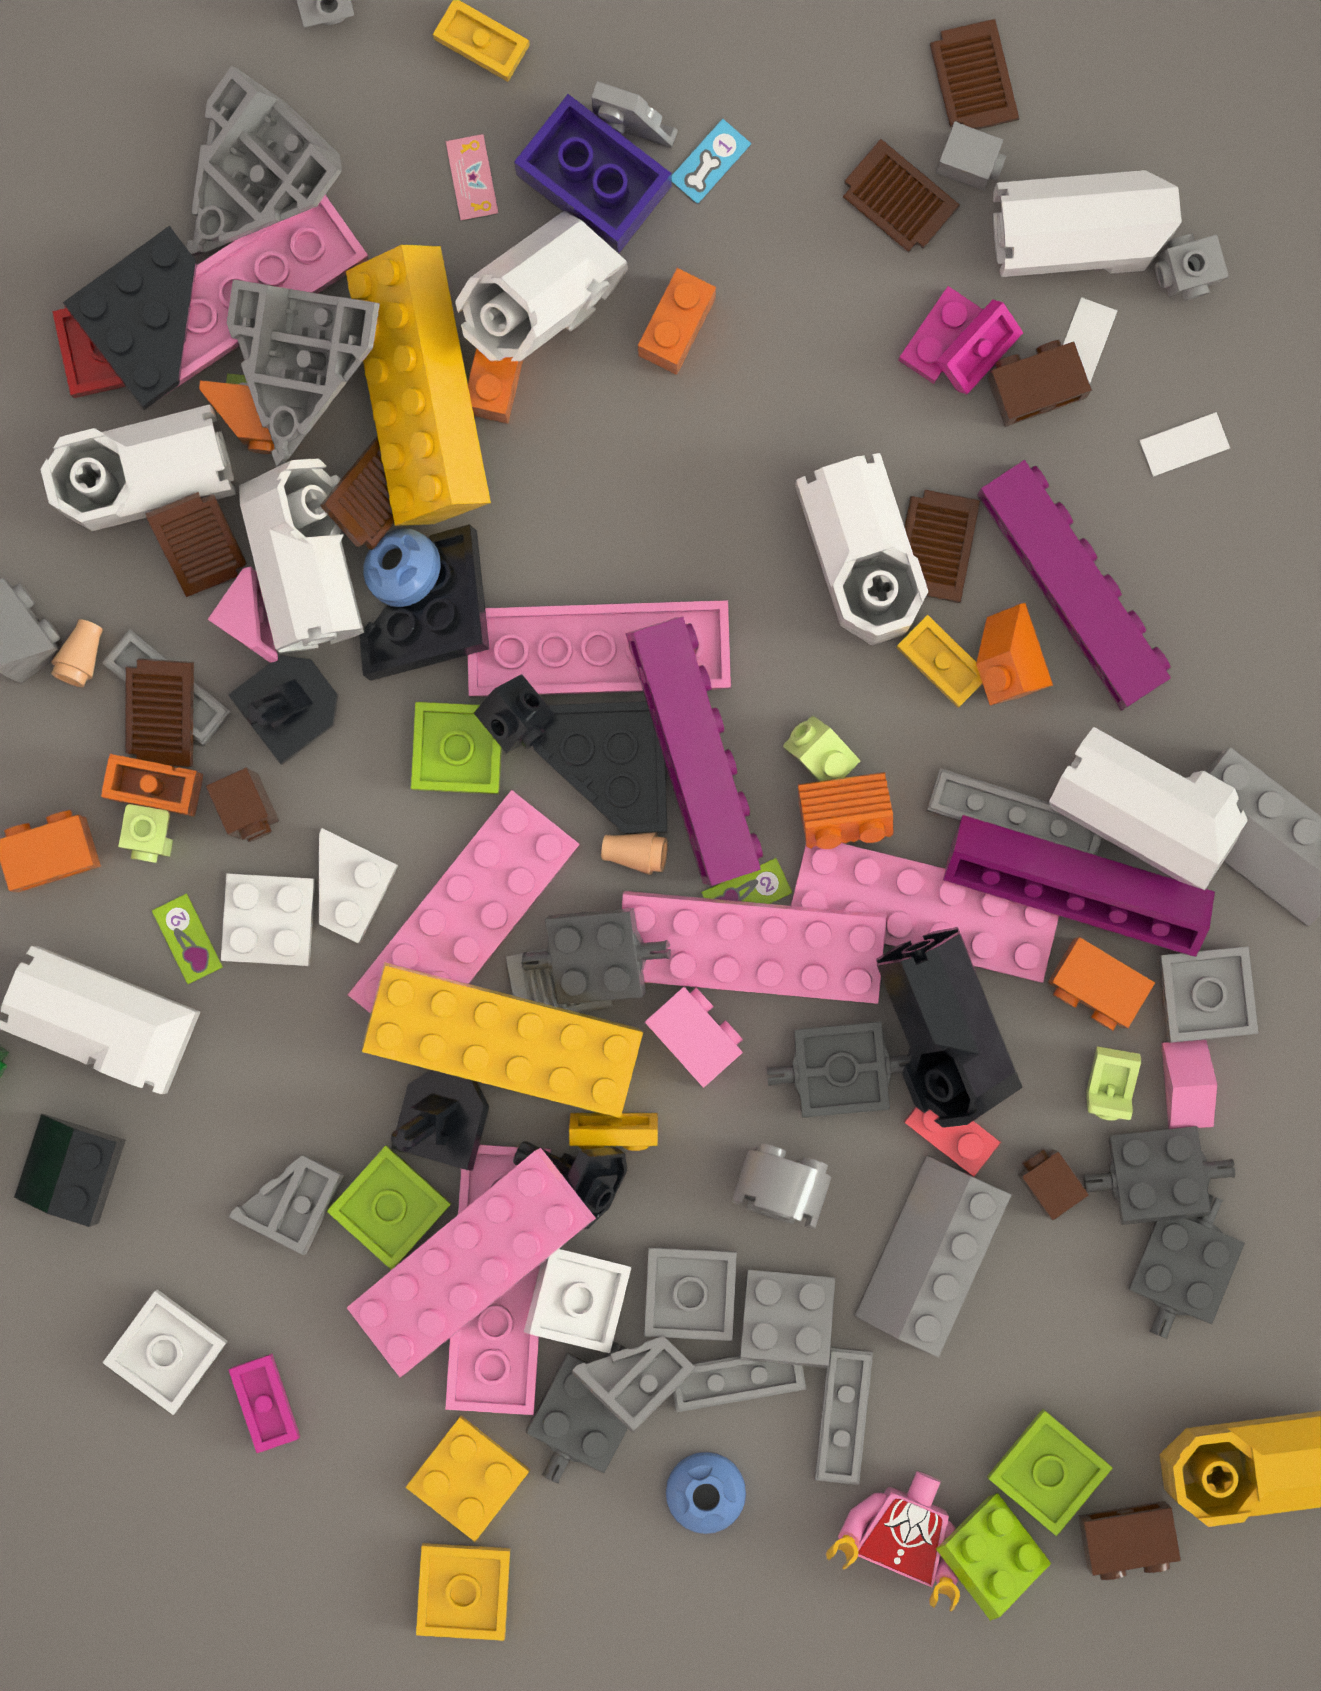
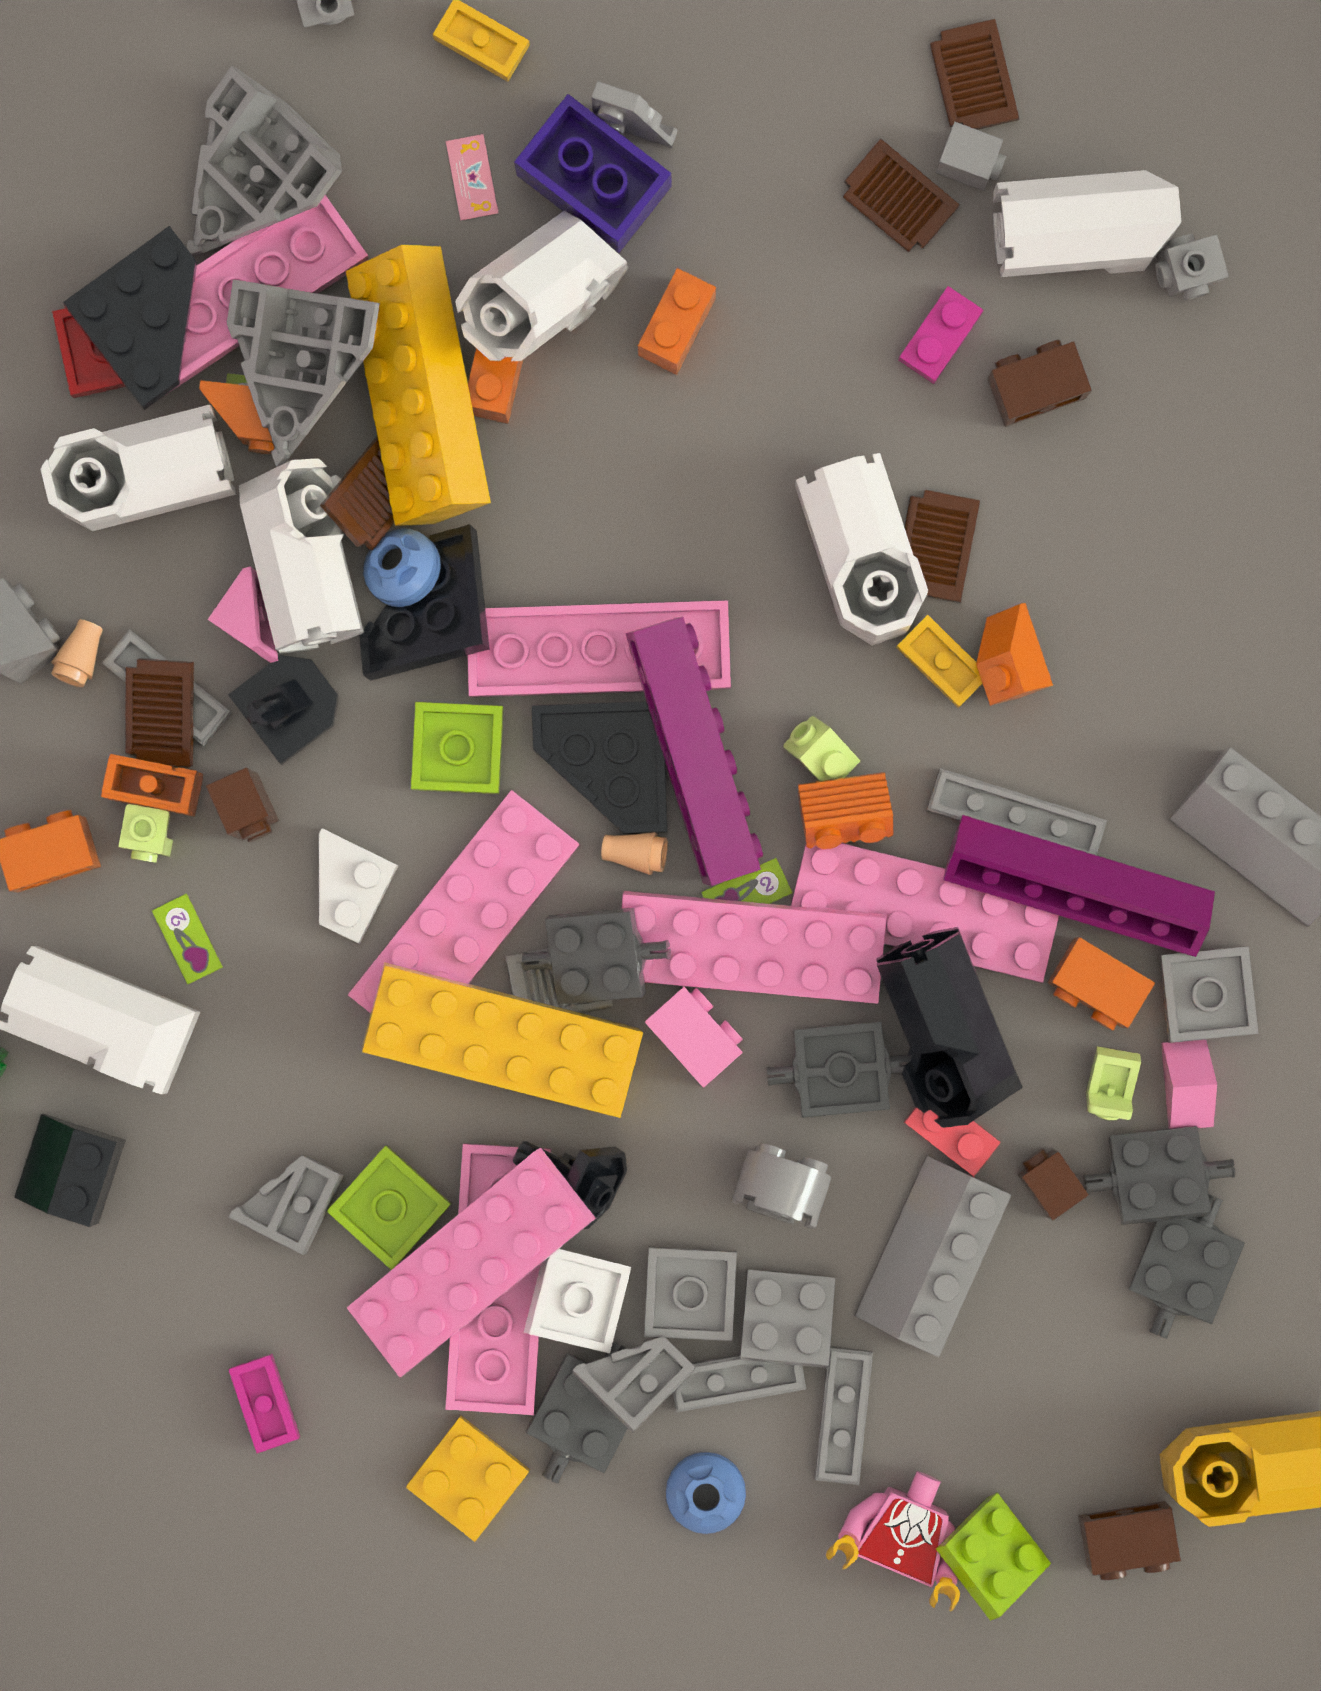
white plate [103,1290,228,1415] -> none
reddish brown window [146,492,247,597] -> none
white plate [221,873,316,966] -> none
black piece [391,1070,489,1171] -> none
yellow plate [416,1543,511,1641] -> none
black brick [474,674,555,753] -> none
yellow plate [569,1113,658,1151] -> none
medium azure sticker [672,119,752,204] -> none
dark pink plate [936,299,1023,394] -> none
magenta brick [977,460,1171,711] -> none
lime plate [987,1409,1113,1536] -> none
white brick [1049,727,1248,890] -> none
white sticker [1063,297,1117,384] -> none
white sticker [1140,412,1230,477] -> none

